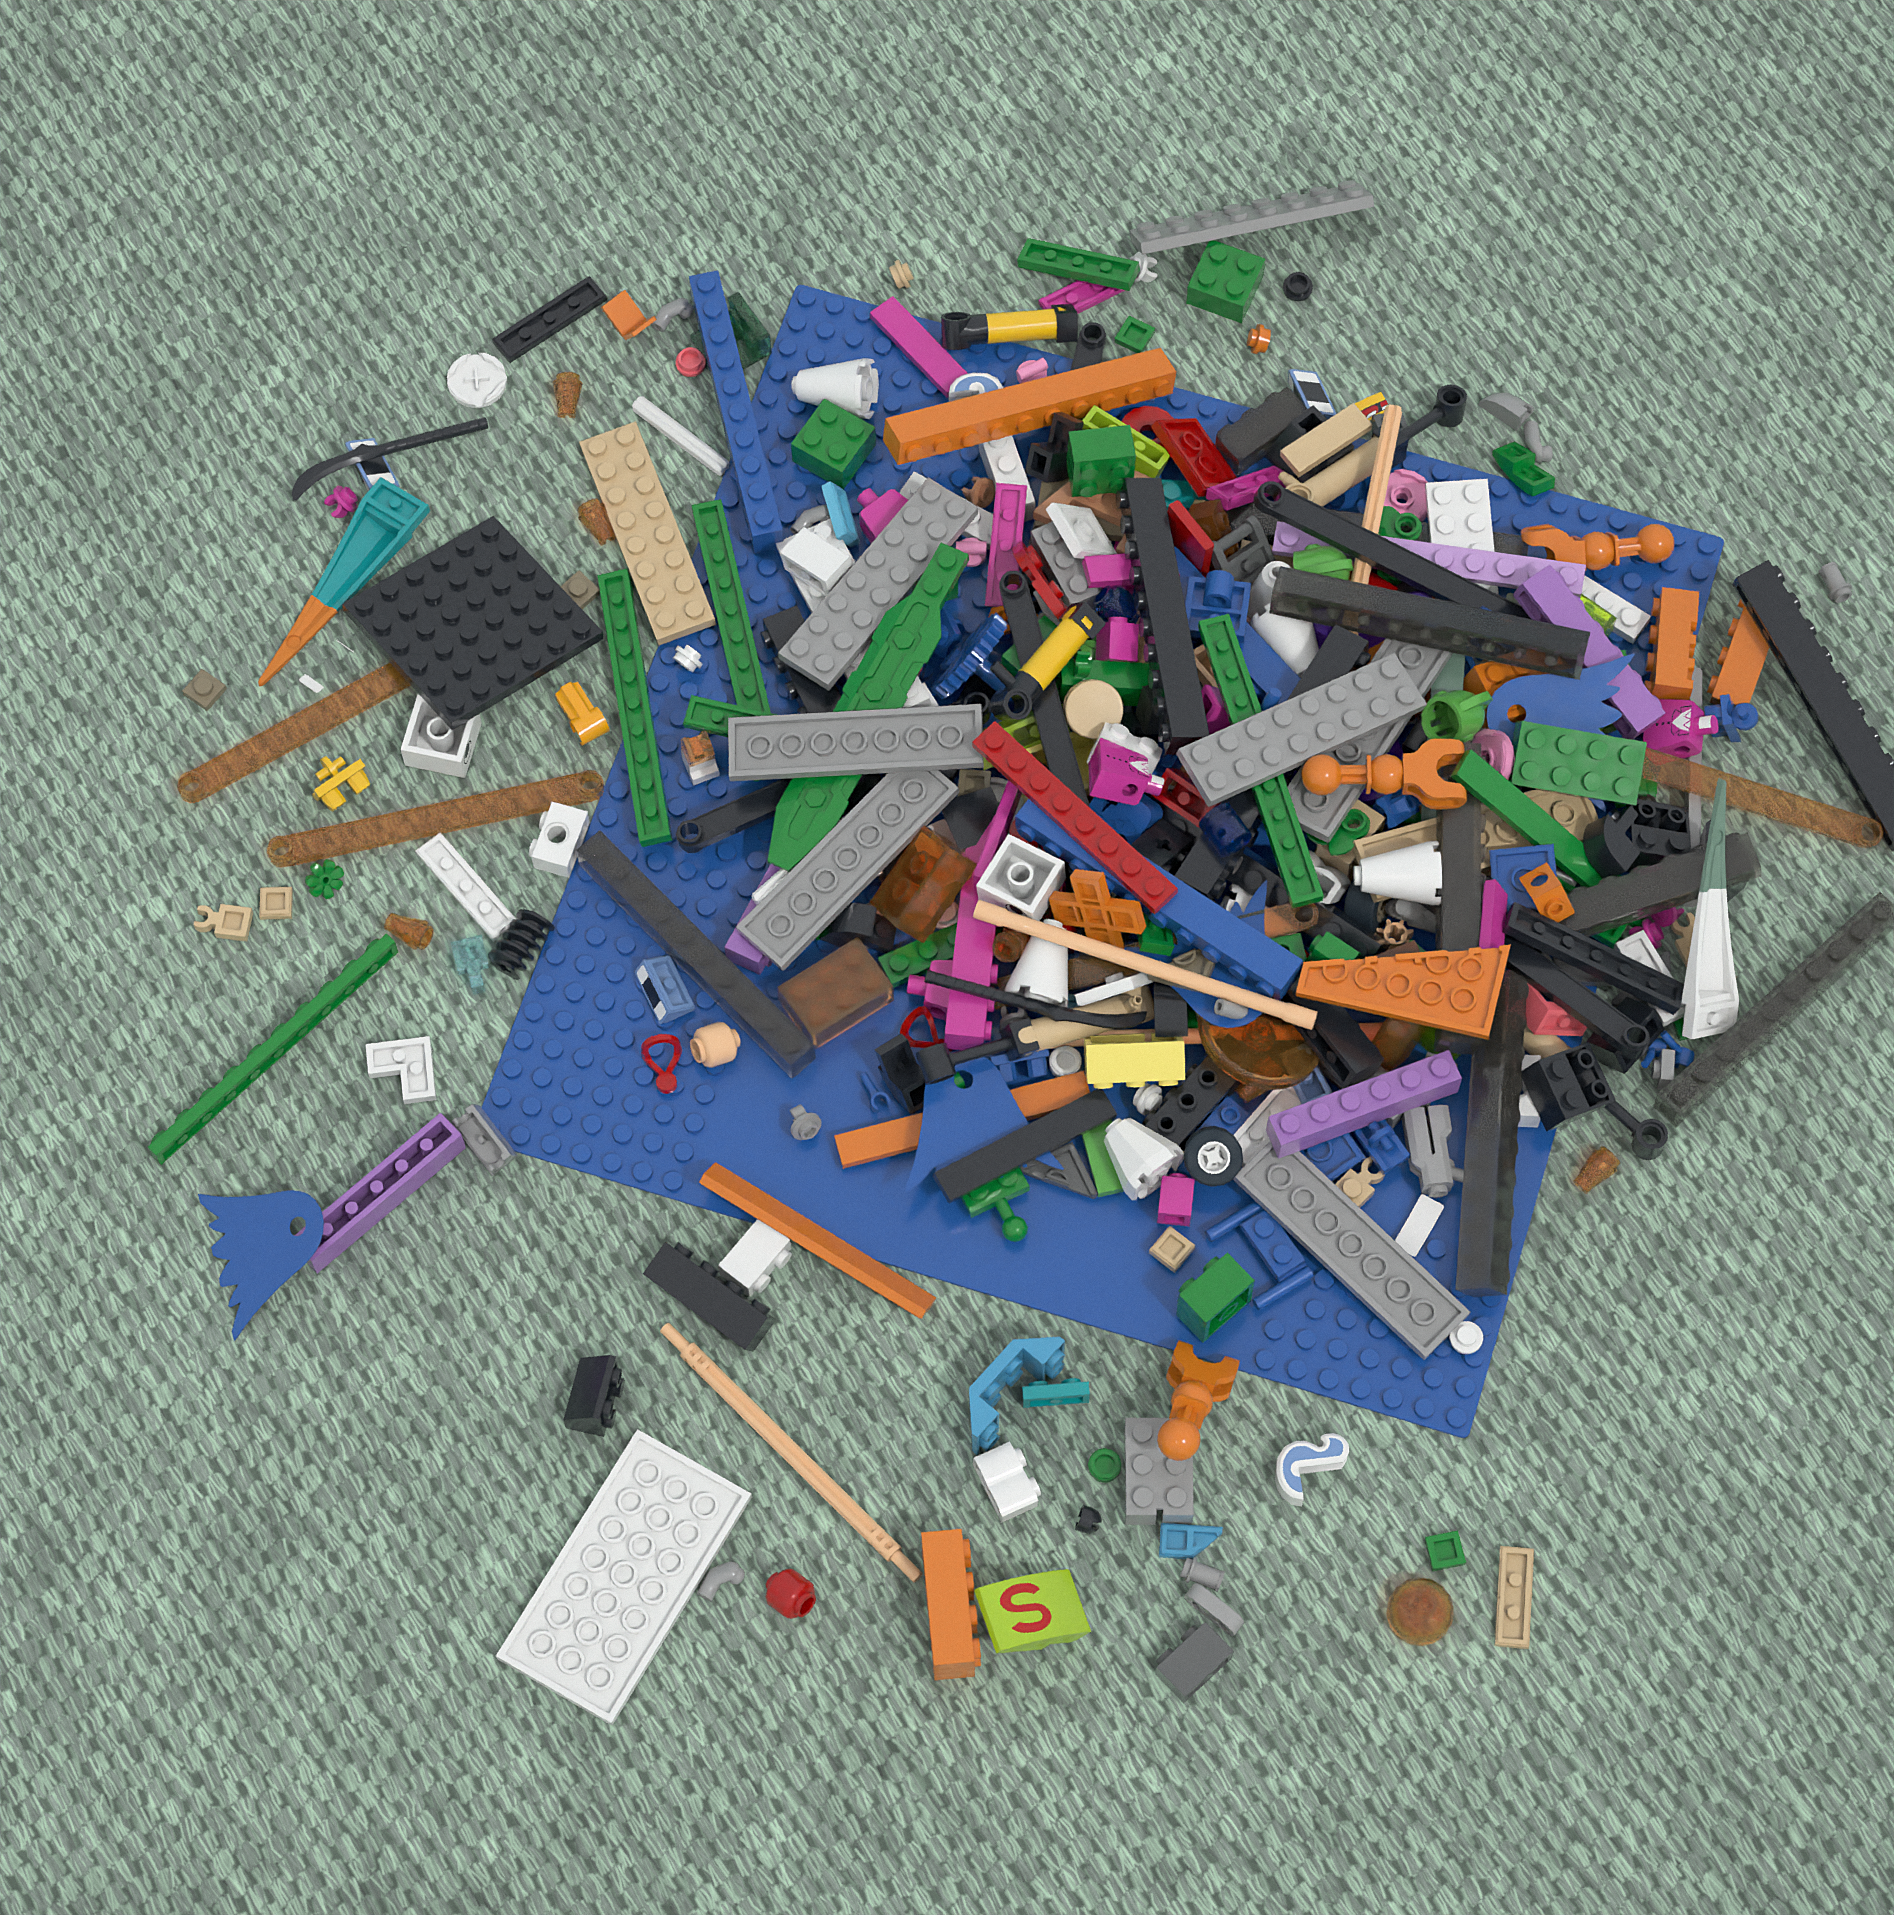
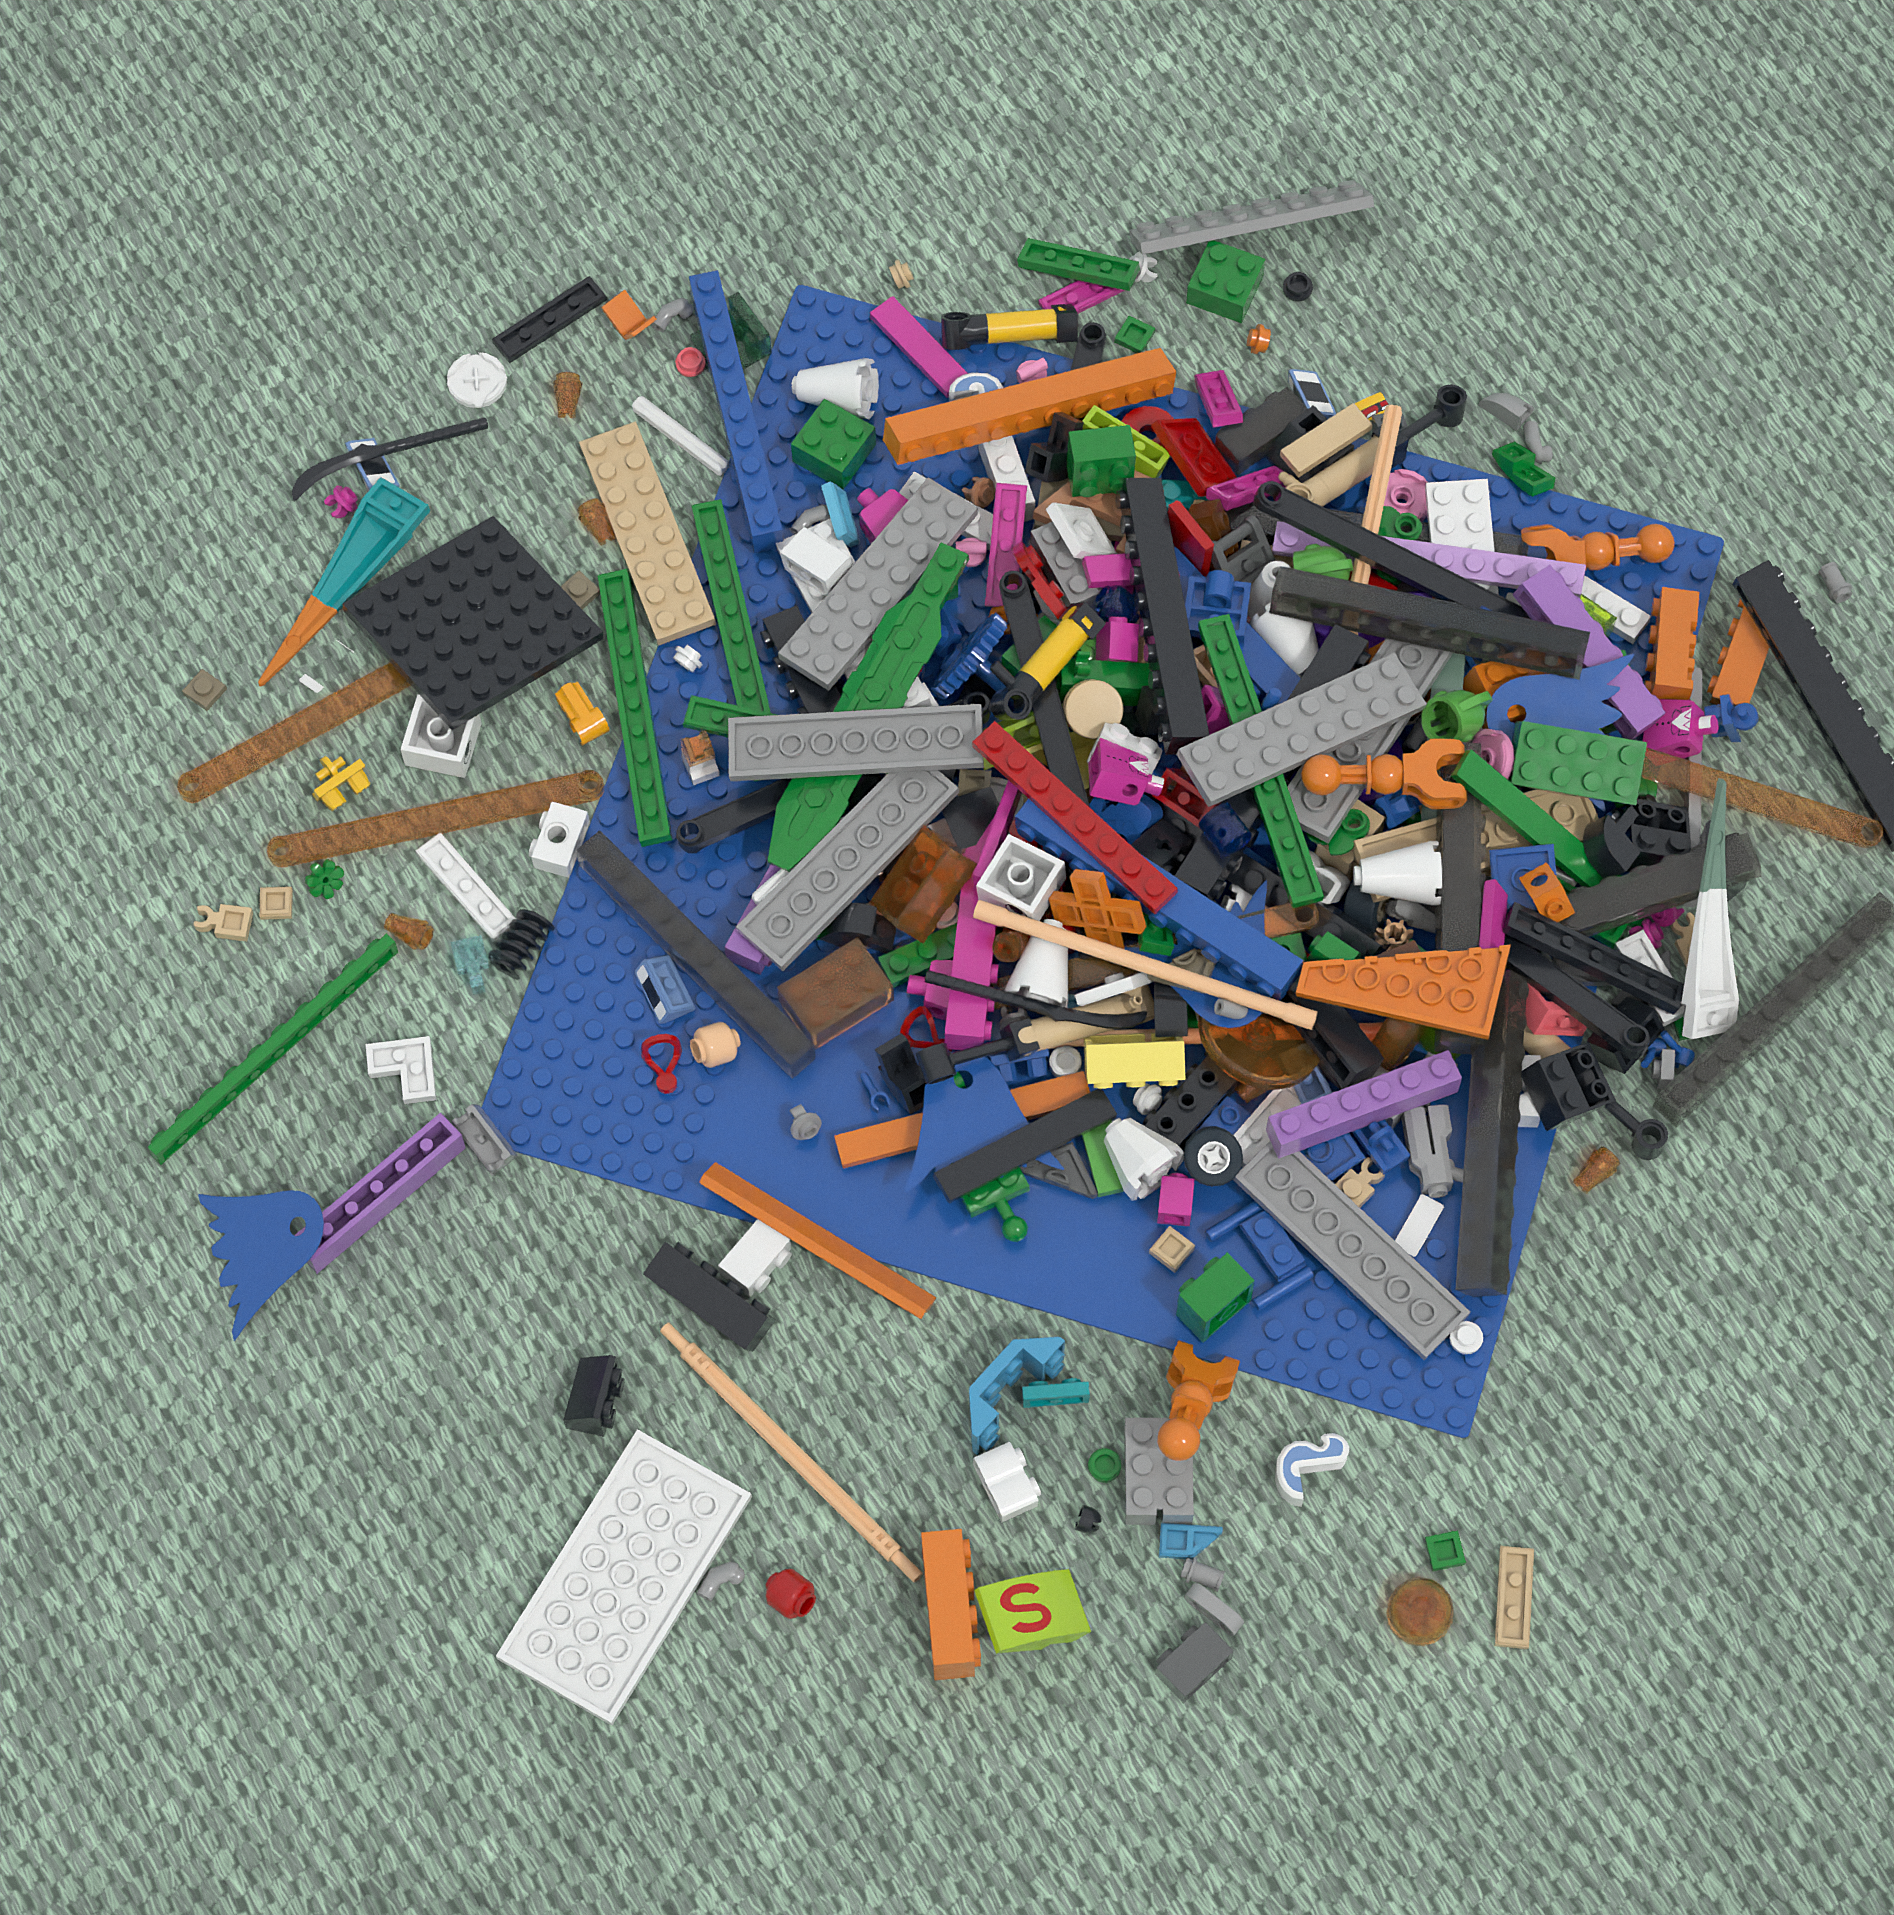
none -> dark pink tile [1194,370,1243,428]

